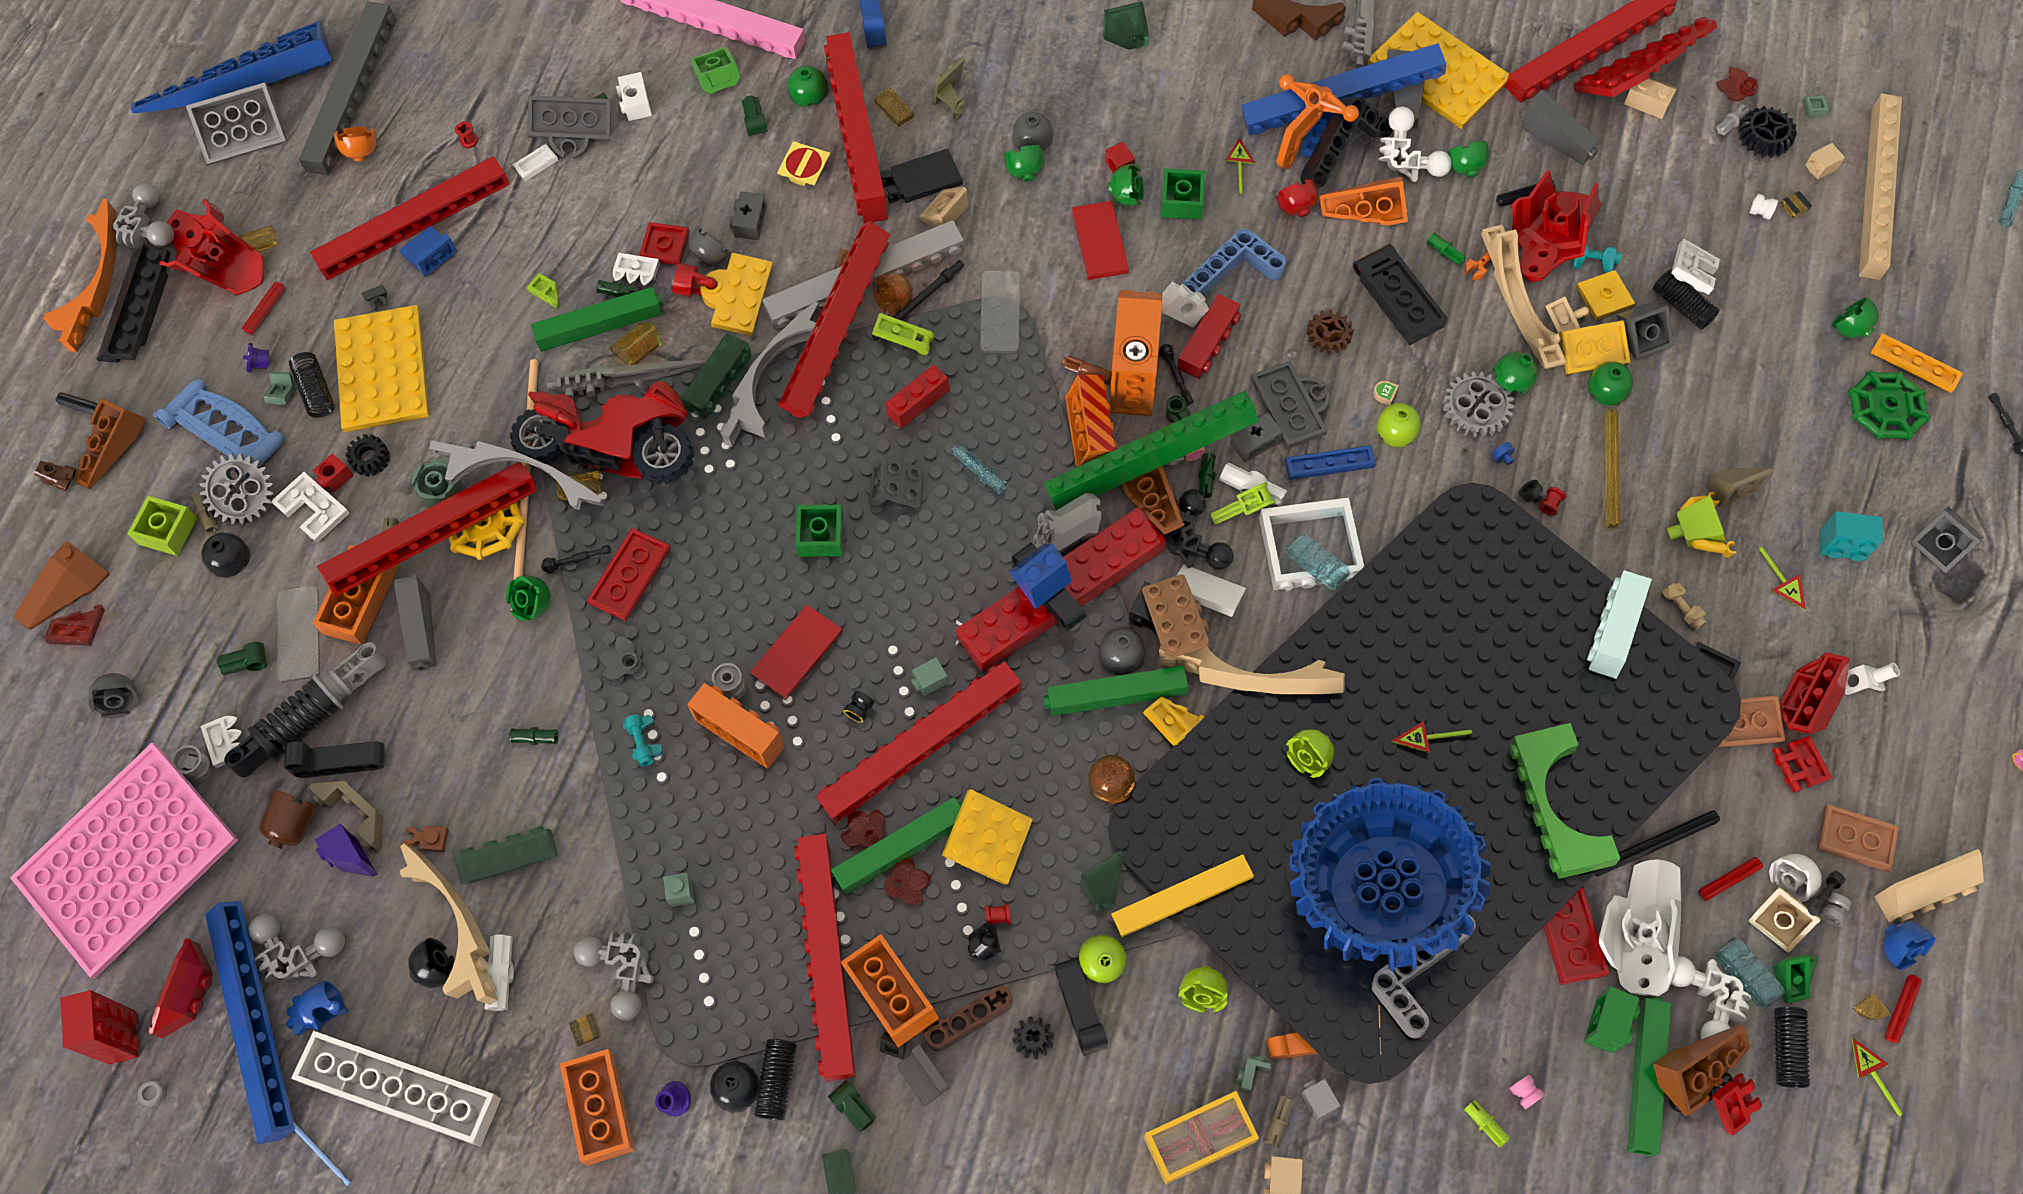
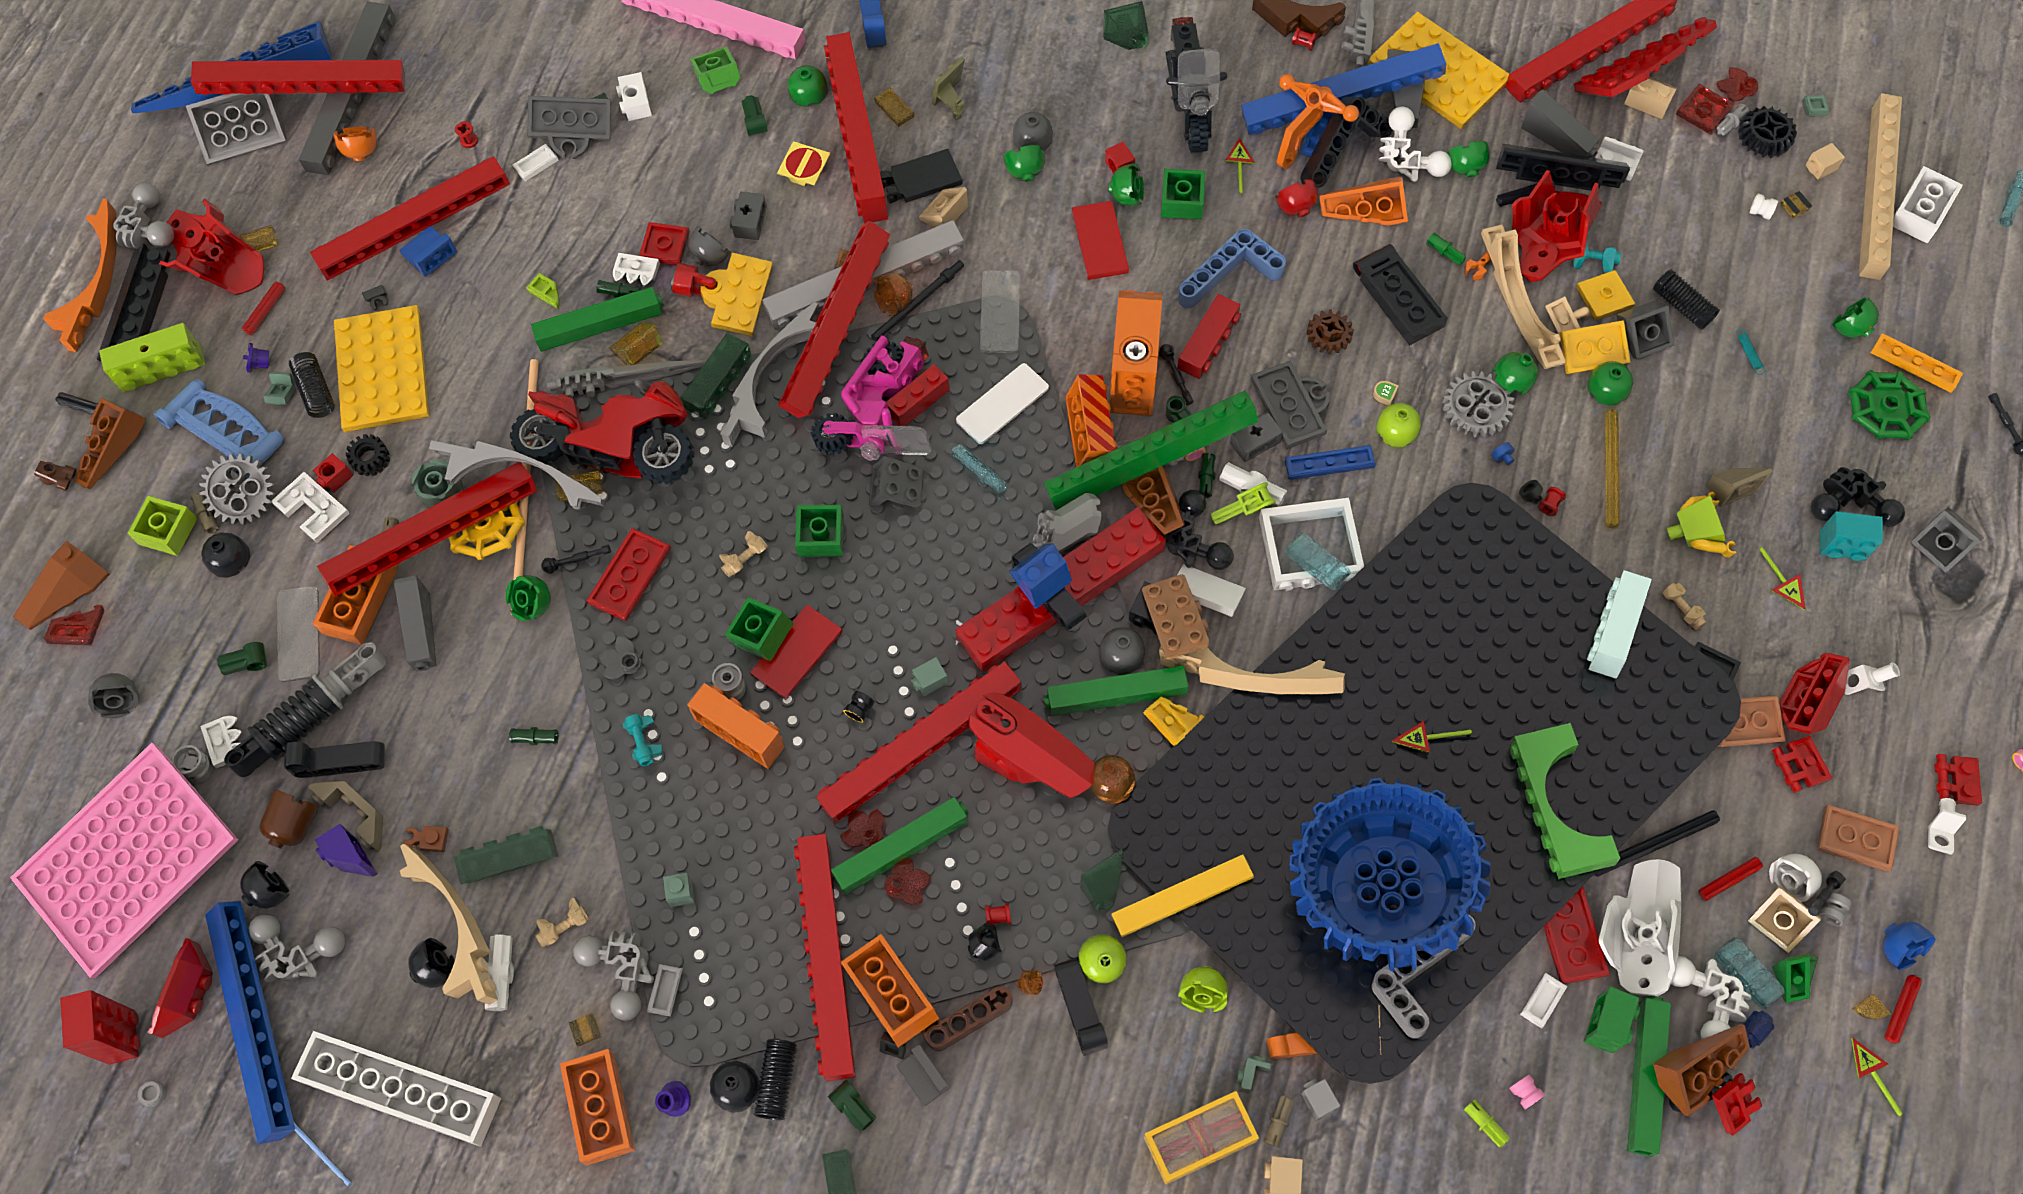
blue piece [286,981,349,1036] -> none
lime plate [872,313,935,355] -> none
yellow plate [942,789,1033,885] -> none
black gear [1012,1016,1054,1060] -> none
dark orange piece [1062,355,1112,384] -> none
white brick [1161,282,1209,327] -> none
lime cylinder [1286,729,1335,778] -> none
white plate [1671,238,1720,295] -> none
black piece [1774,1007,1810,1088] -> none
tan slope [1874,849,1984,923] -> none
none -> lime brick [99,323,206,392]
none -> red brick [191,60,405,95]
none -> black cylinder [240,861,290,909]
none -> tan piece [535,898,590,947]
none -> light grey tile [647,964,683,1017]
none -> tan piece [719,531,768,578]
none -> green brick [725,597,794,662]
none -> piece [811,336,932,461]
none -> white piece [956,363,1049,444]
none -> red piece [969,692,1095,798]
none -> clear orange tile [1017,970,1043,995]
none -> piece [1165,17,1228,153]
none -> red bush [1292,27,1317,51]
none -> black slope [1496,143,1630,191]
none -> white tile [1520,973,1567,1029]
none -> white bracket [1595,137,1644,181]
none -> clear red plate [1676,84,1734,135]
none -> teal piece [1736,328,1765,375]
none -> clear blue brick [1743,1011,1775,1049]
none -> black piece [1810,467,1905,527]
none -> white brick [1893,166,1963,243]
none -> white bracket [1928,798,1966,855]
none -> red plate [1934,754,1982,806]

